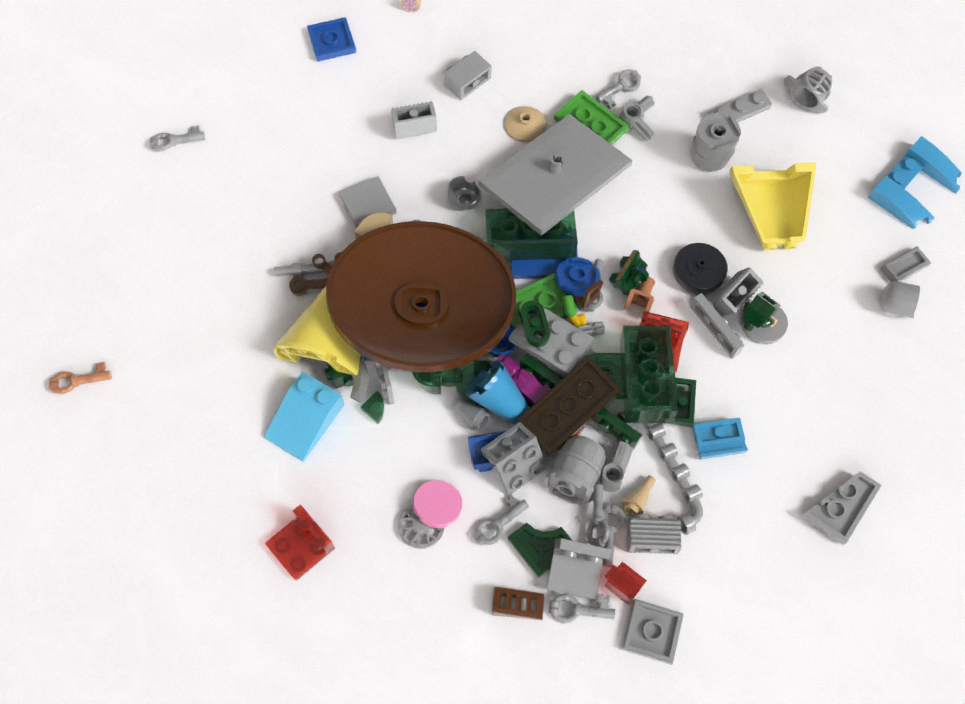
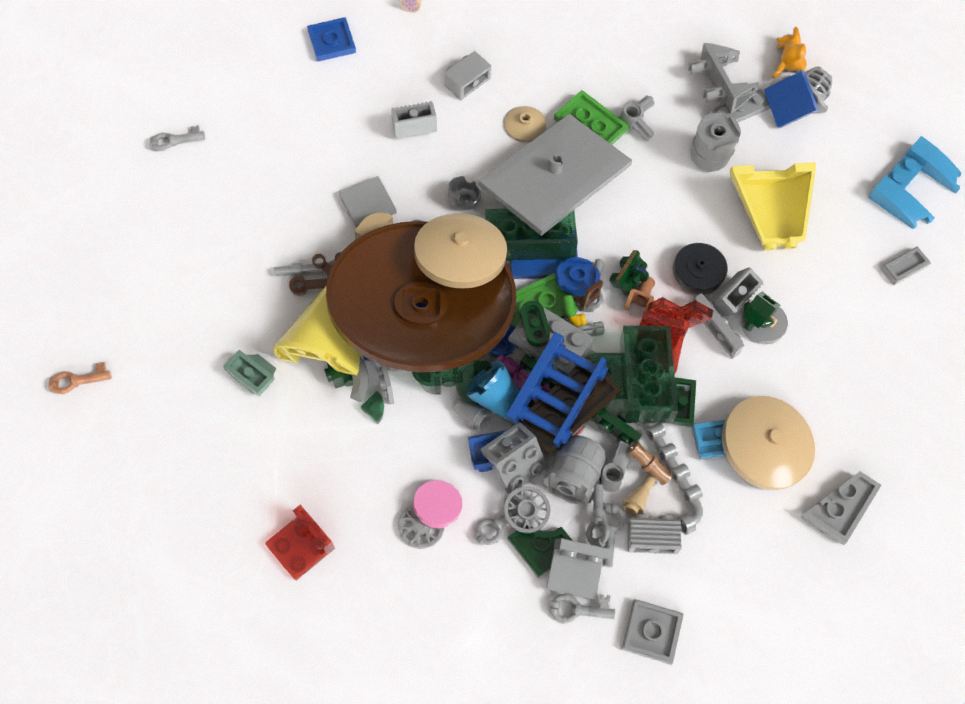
medium azure slope [264,371,344,462] -> none
reddish brown slope [492,587,544,620] -> none
light grey piece [596,69,642,109] -> none
clear red brick [604,562,647,605] -> none
light grey helmet [881,281,920,319] -> none
none -> sand green slope [223,350,277,397]
none -> tan dish [414,213,507,288]
none -> light grey wheel [504,486,550,533]
none -> blue fence [506,332,608,448]
none -> medium nougat pin [627,441,673,485]
none -> clear red plate [647,297,714,331]
none -> light grey hose [687,43,759,113]
none -> tan dish [721,396,815,490]
none -> blue tile [764,71,819,128]
none -> light orange animal [772,27,807,78]

